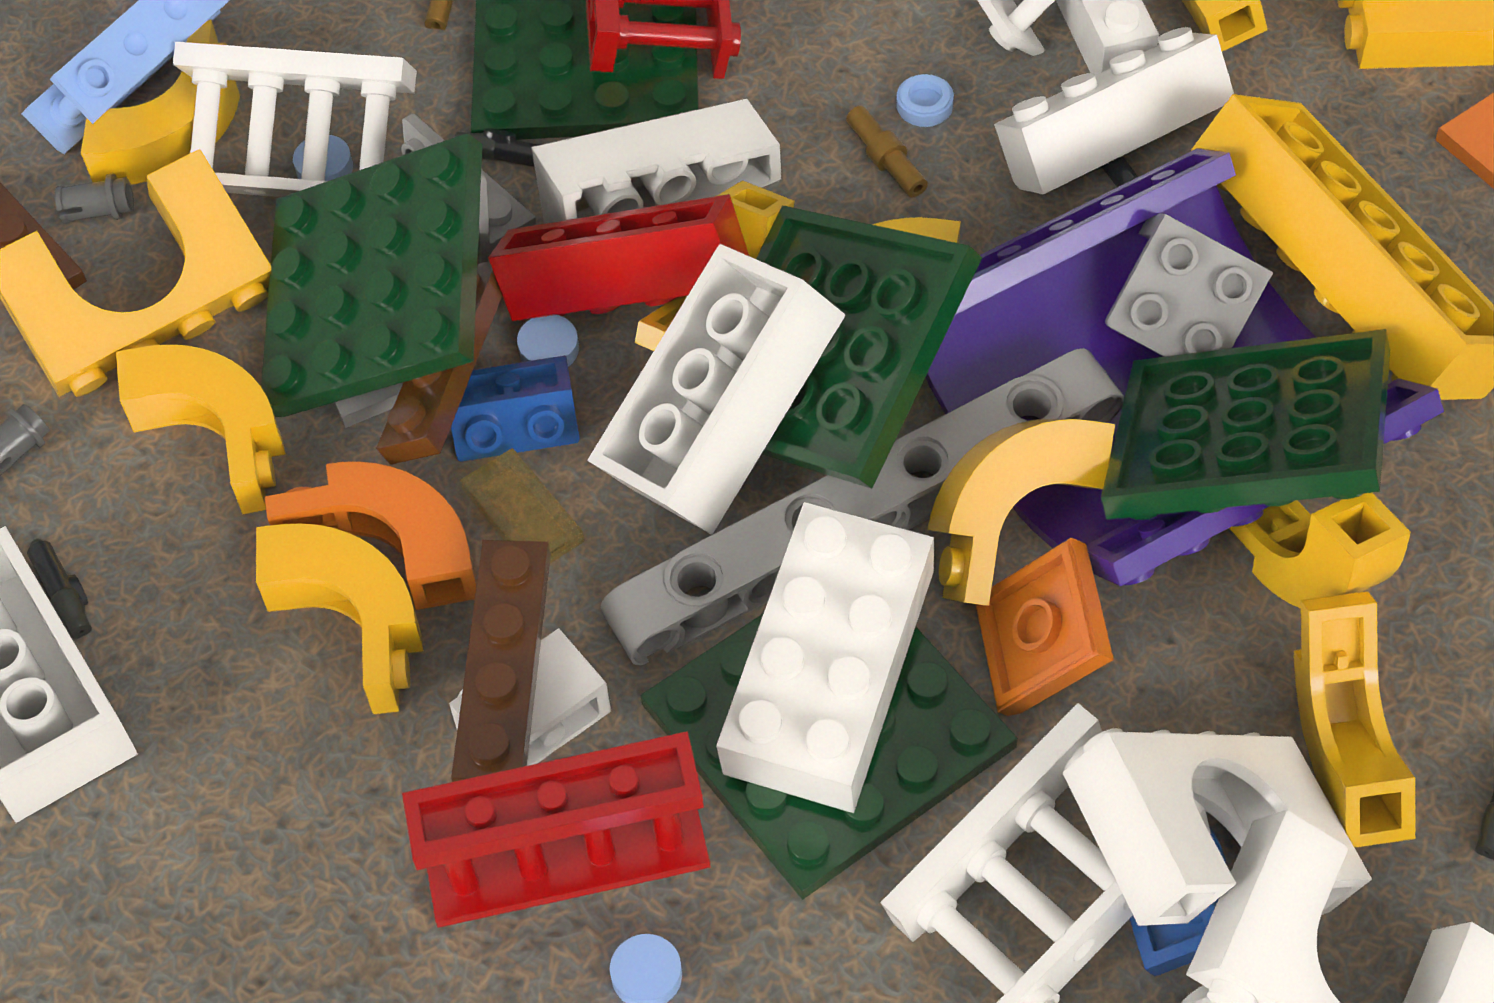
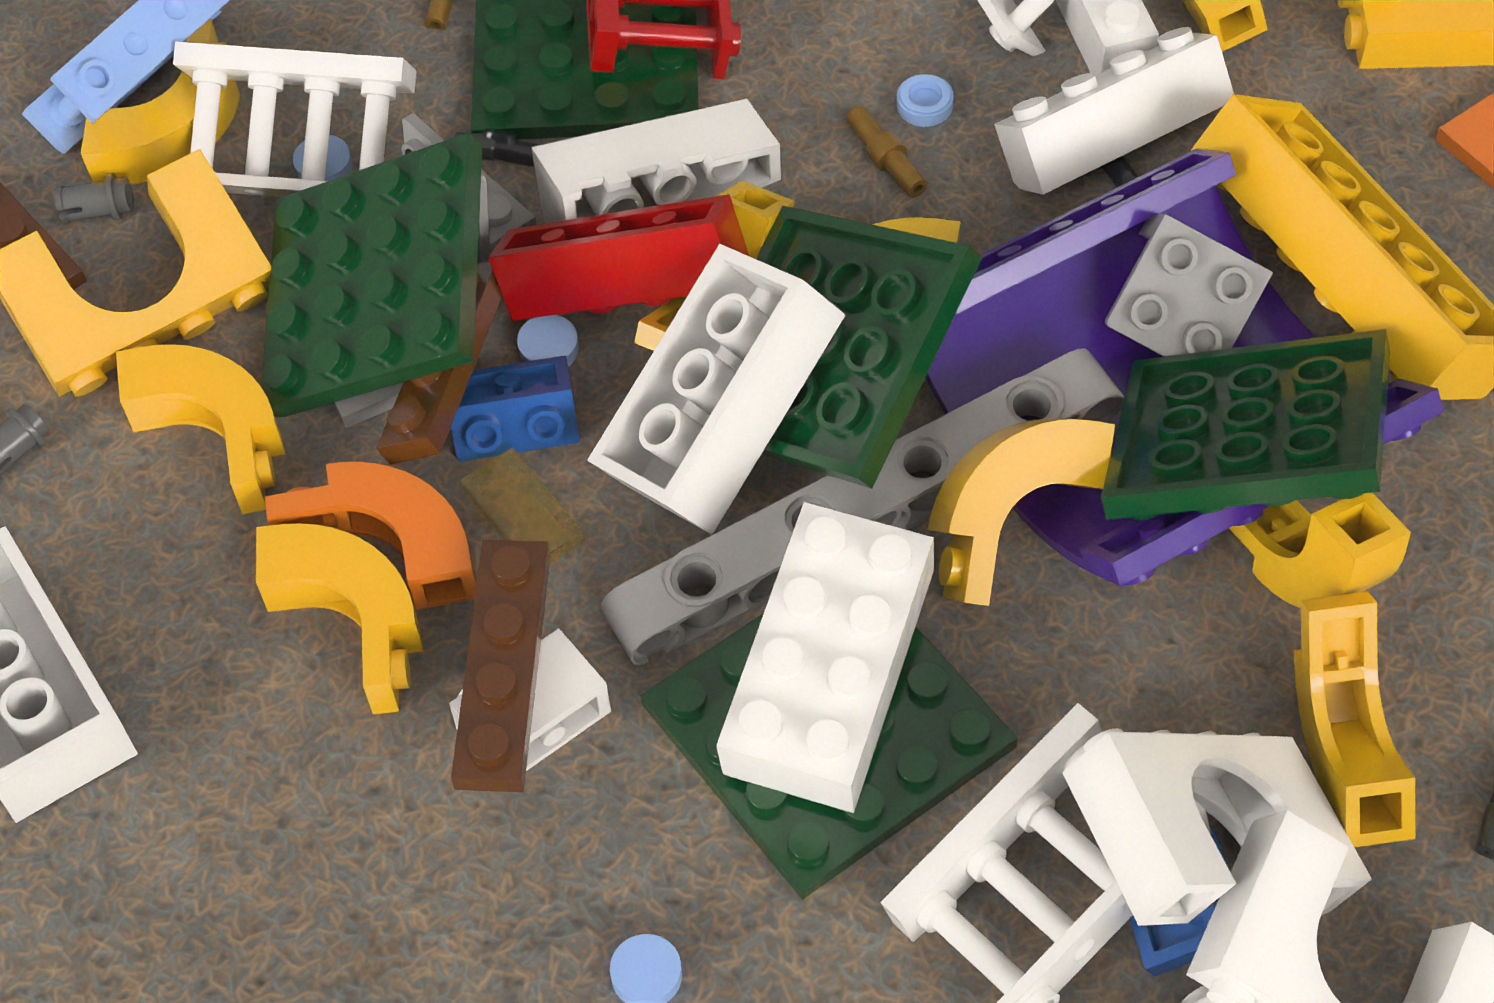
piece [27,539,92,639] -> none
red fence [402,731,711,928] -> none
orange tile [976,538,1114,716] -> none

